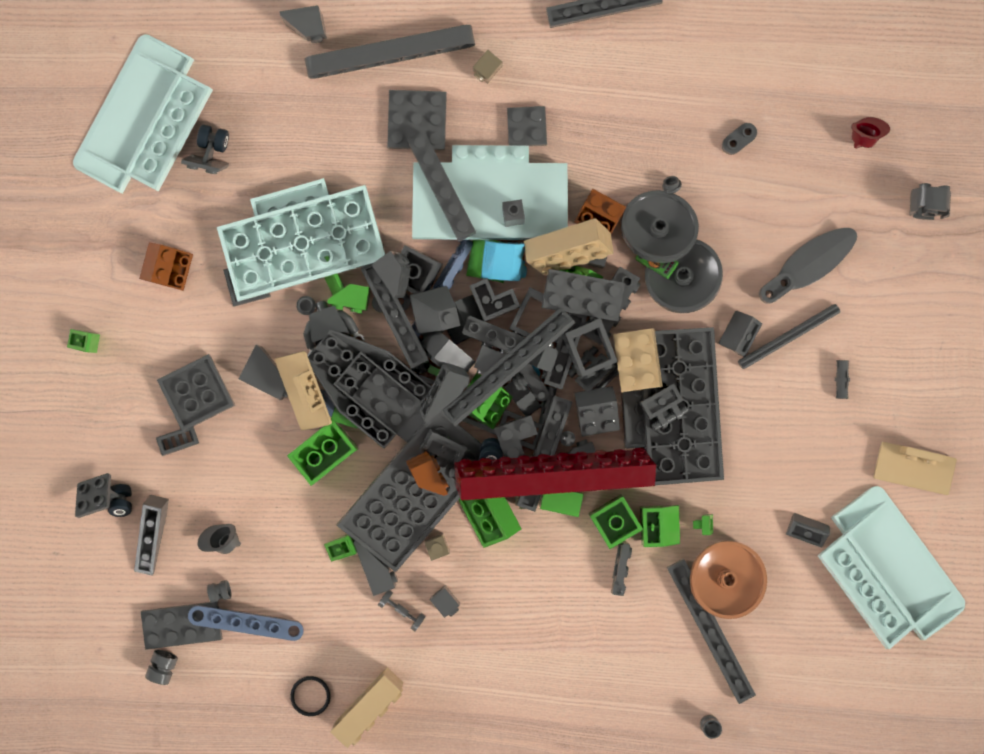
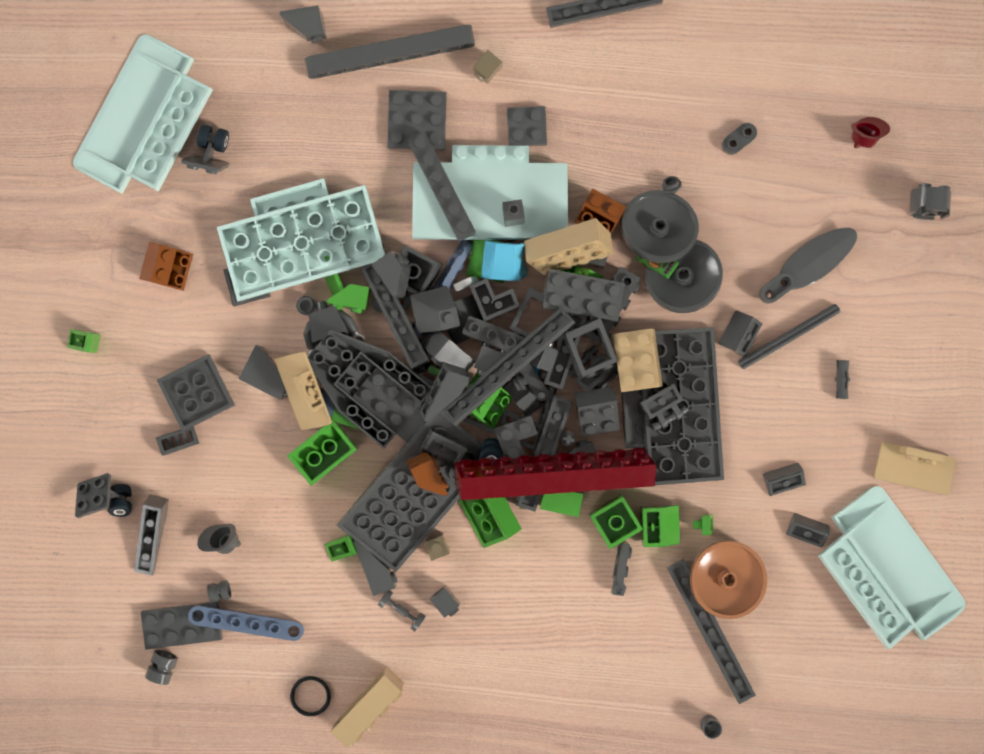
none -> white tile [454,276,479,291]
none -> dark grey slope [763,463,806,496]

